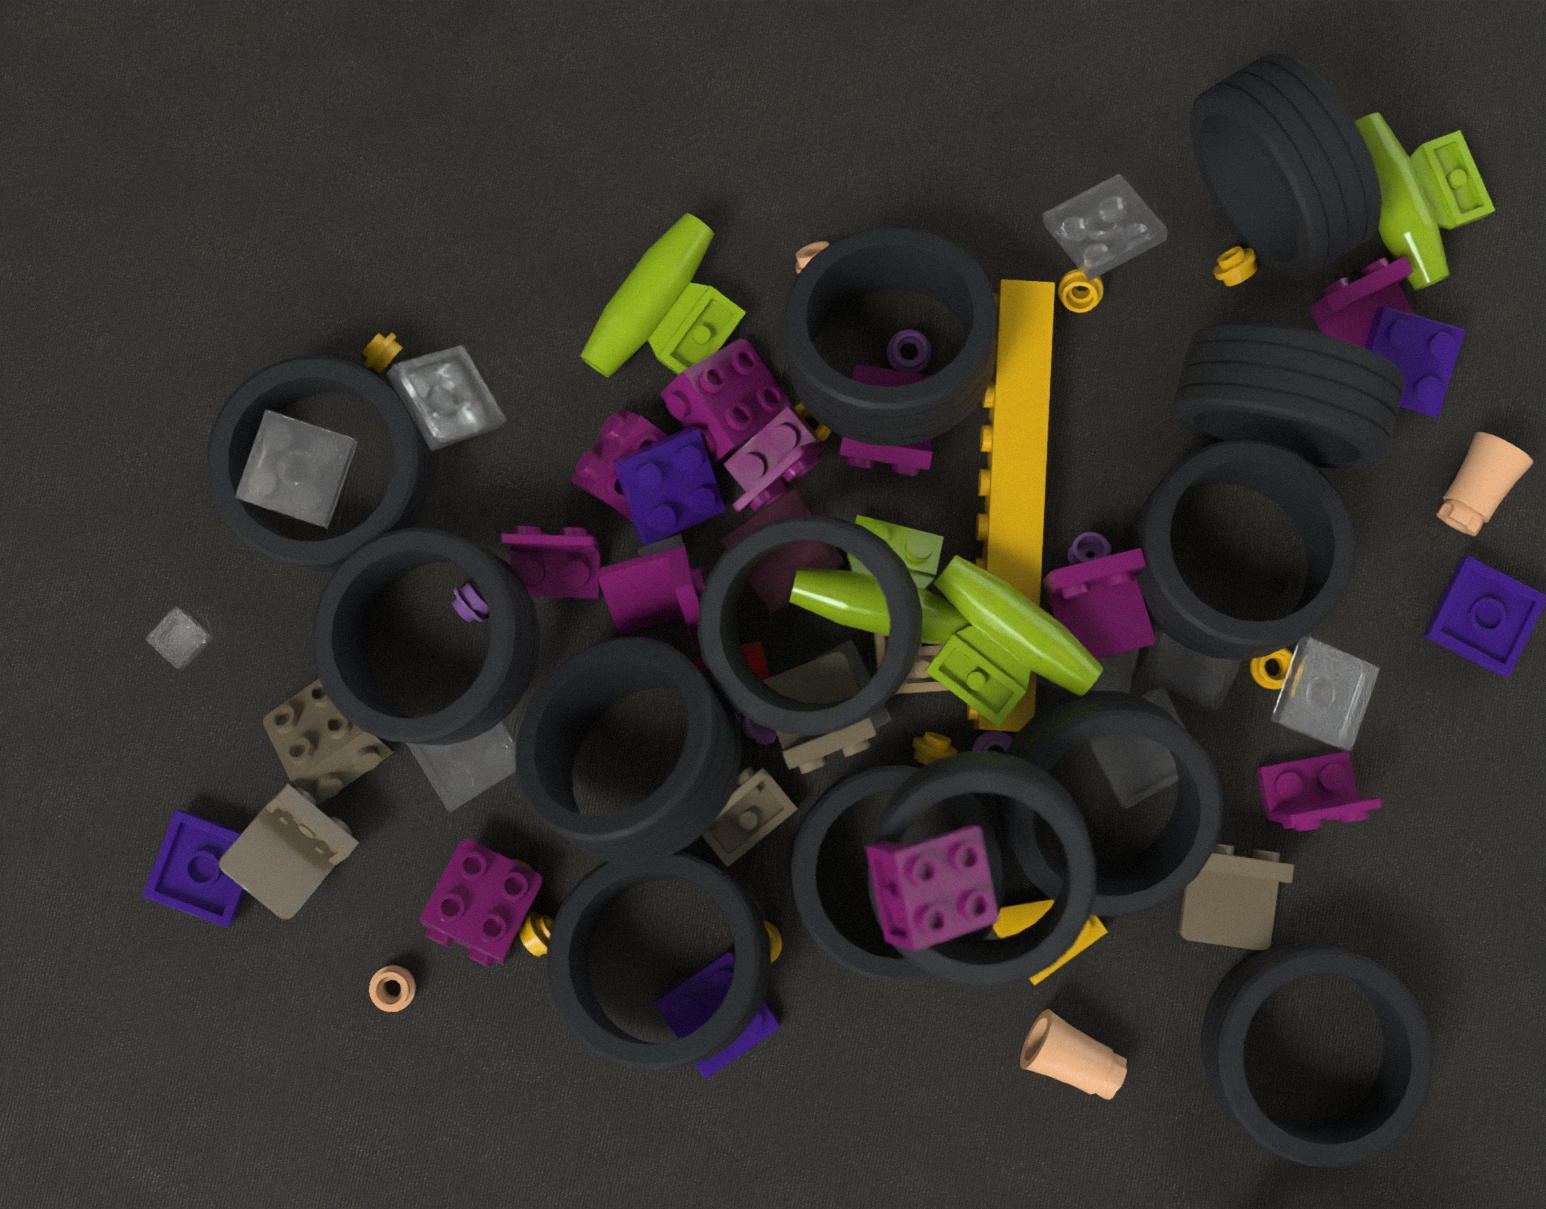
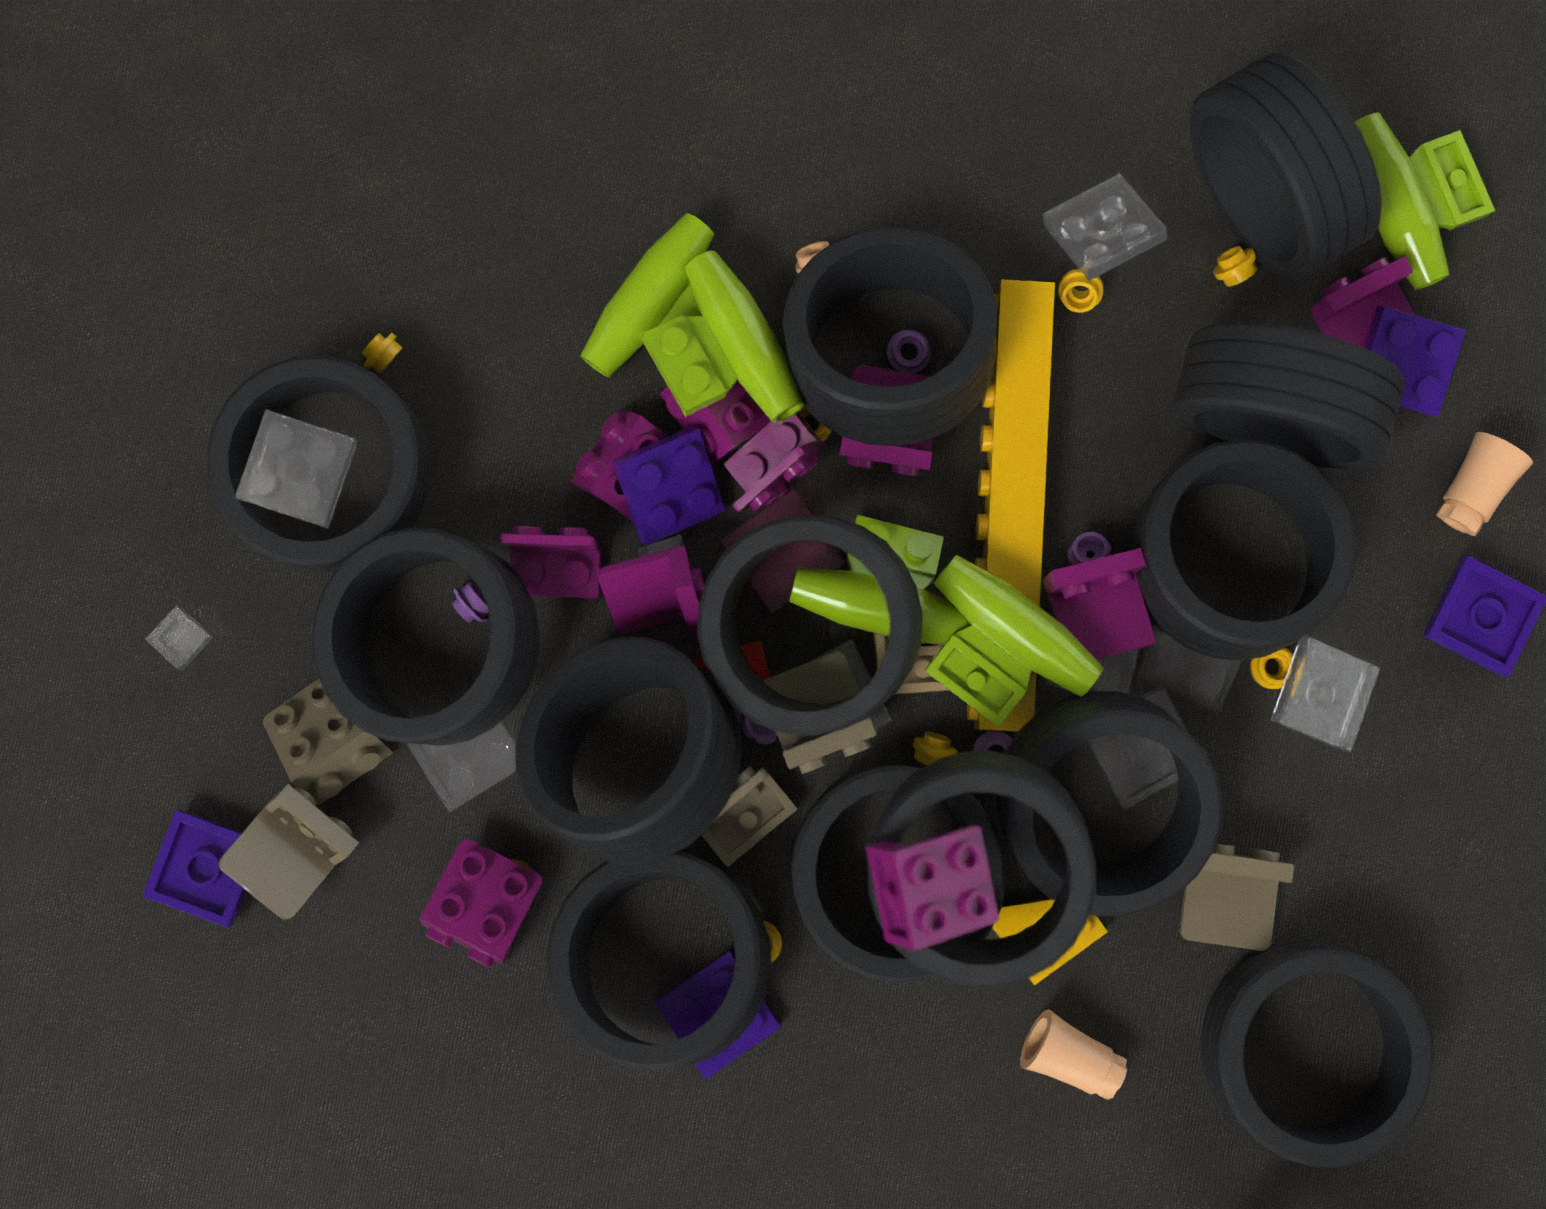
light nougat plate [369,965,416,1012] -> none
clear plate [386,345,507,451] -> none
yellow plate [518,912,554,957] -> none
magenta bracket [1256,751,1382,831] -> none
none -> lime plate [642,251,804,423]

